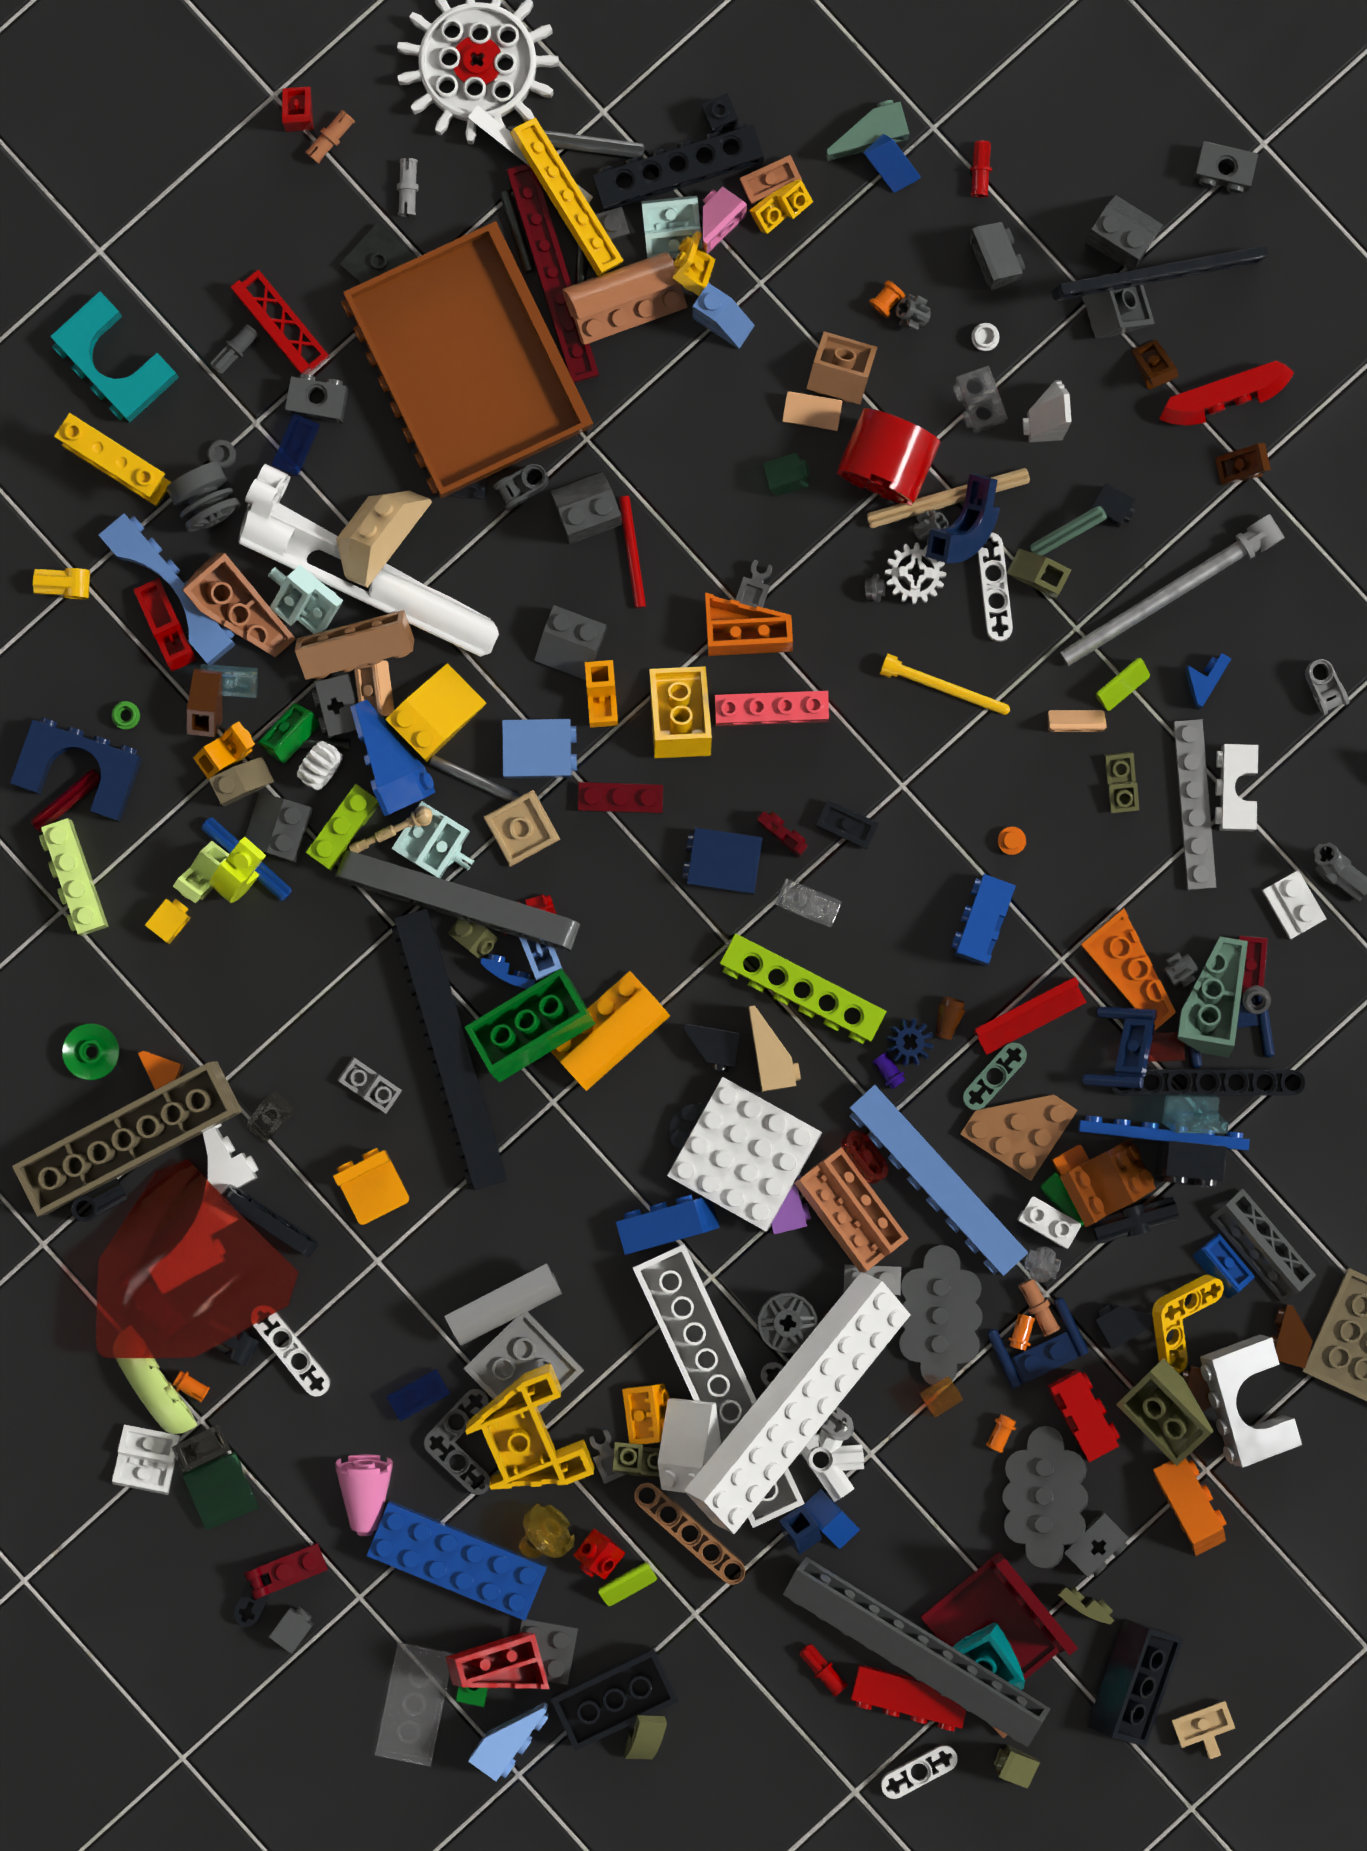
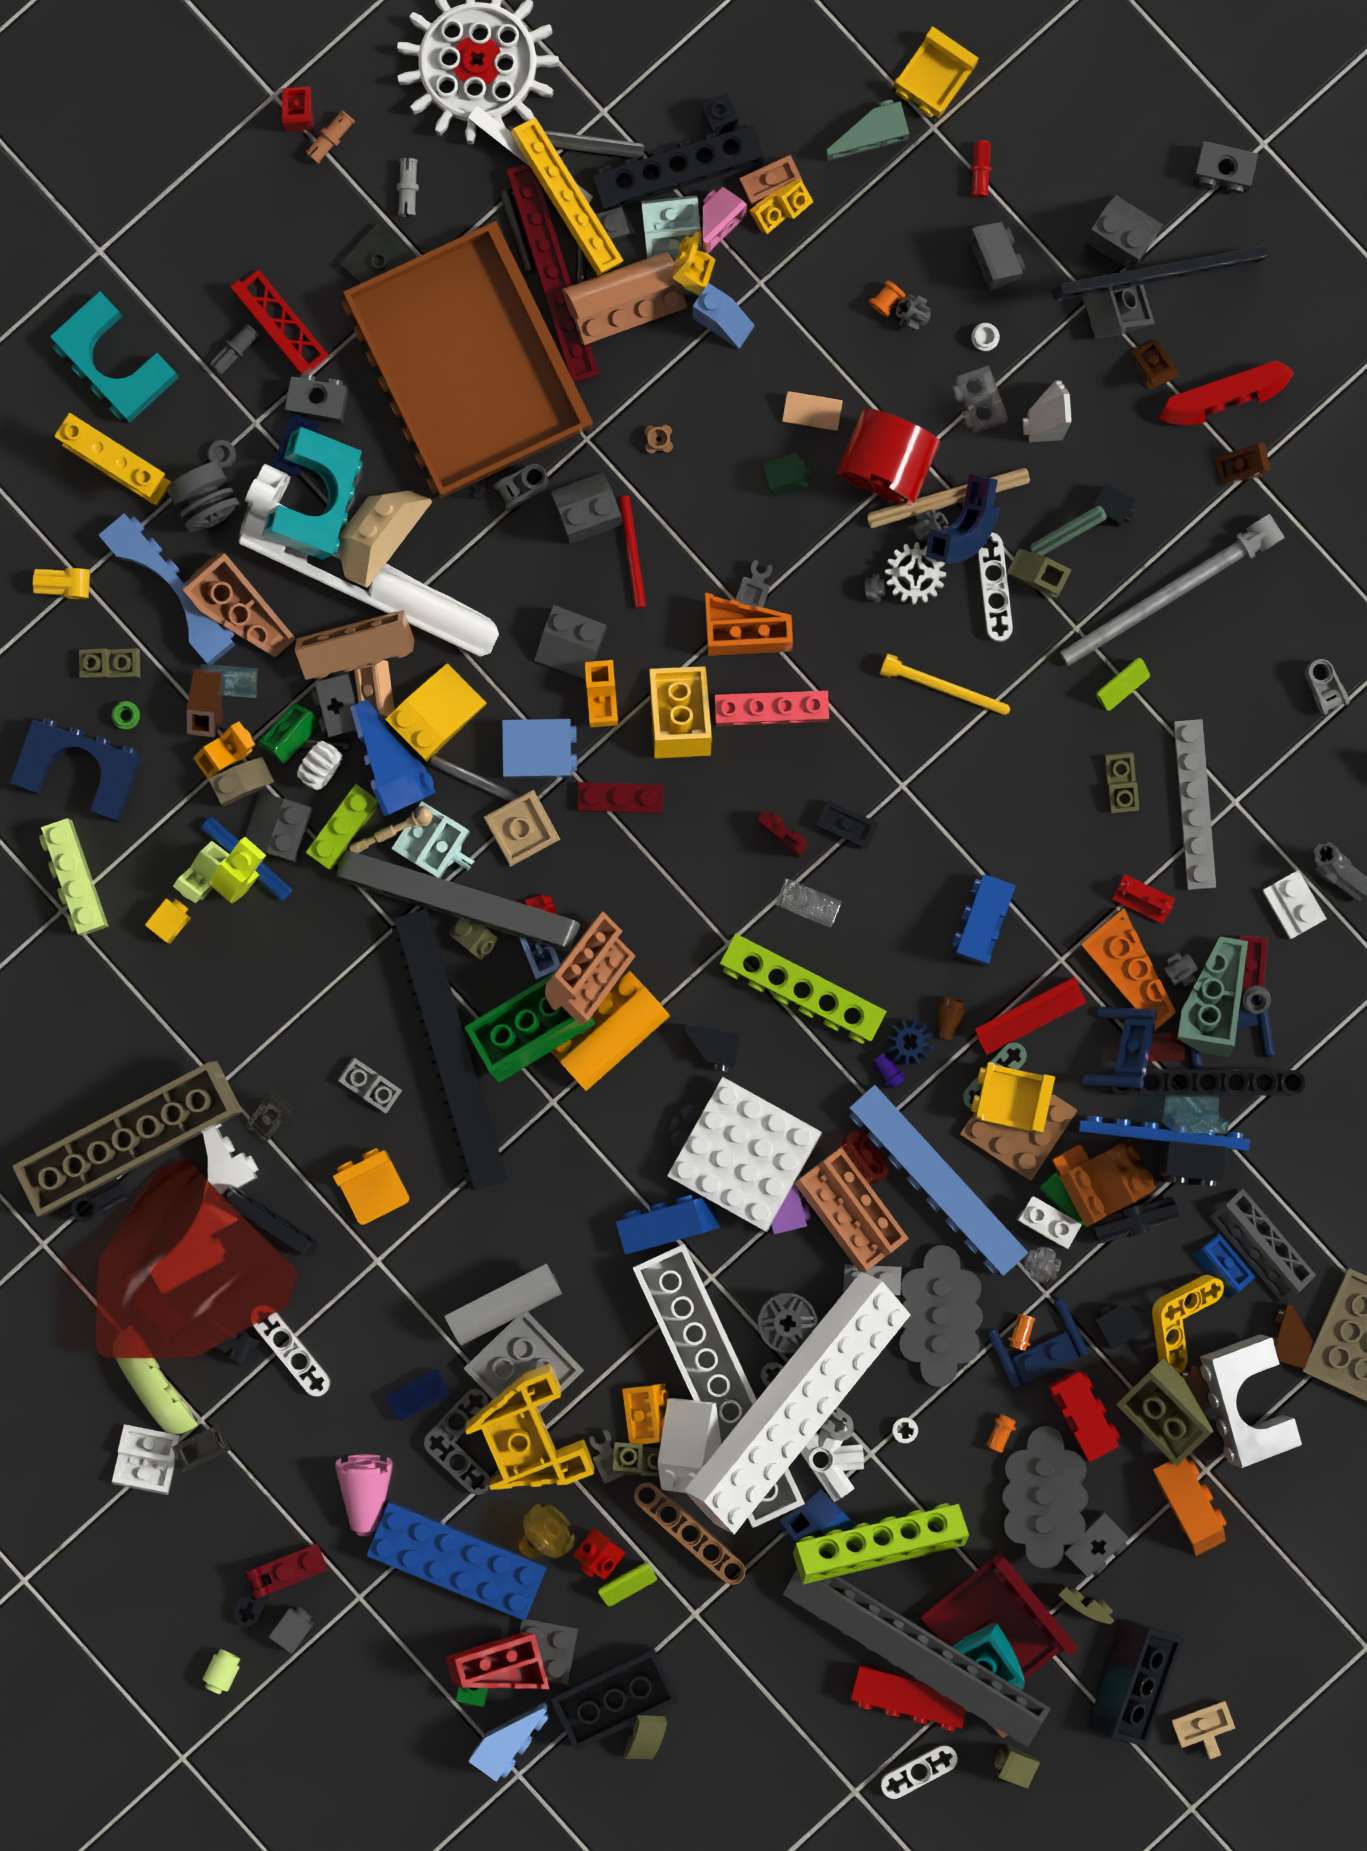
dark red axle [31,769,101,832] -> none
green dish [62,1024,119,1080] -> none
red slope [134,578,197,672] -> none
orange slope [138,1051,184,1090] -> none
orange pin [172,1371,210,1403] -> none
clear green slope [183,1452,259,1530] -> none
light aqua plate [268,565,343,634] -> none
clear tile [375,1642,454,1767] -> none
blue slope [481,954,536,990] -> none
dark blue brick [682,828,763,895] -> none
tan slope [748,1006,801,1092] -> none
red axle [799,1644,848,1697] -> none
medium nougat slope [806,331,877,404] -> none
blue slope [863,134,921,193] -> none
clear orange panel [919,1376,964,1418] -> none
orange plate [998,827,1026,855] -> none
nougat pin [1018,1278,1060,1336] -> none
light nougat slope [1048,710,1107,732] -> none
blue slope [1185,653,1231,710] -> none
white arch [1215,744,1258,832] -> none
none -> olive slope [79,648,140,678]
none -> yellowish green brick [202,1649,240,1694]
none -> teal arch [262,427,362,560]
none -> nougat brick [545,912,635,1026]
none -> medium nougat plate [644,425,673,454]
none -> lime brick [793,1503,969,1585]
none -> white bush [892,1418,918,1444]
none -> yellow panel [893,26,979,119]
none -> yellow panel [971,1062,1055,1134]
none -> red hinge [1112,874,1175,924]

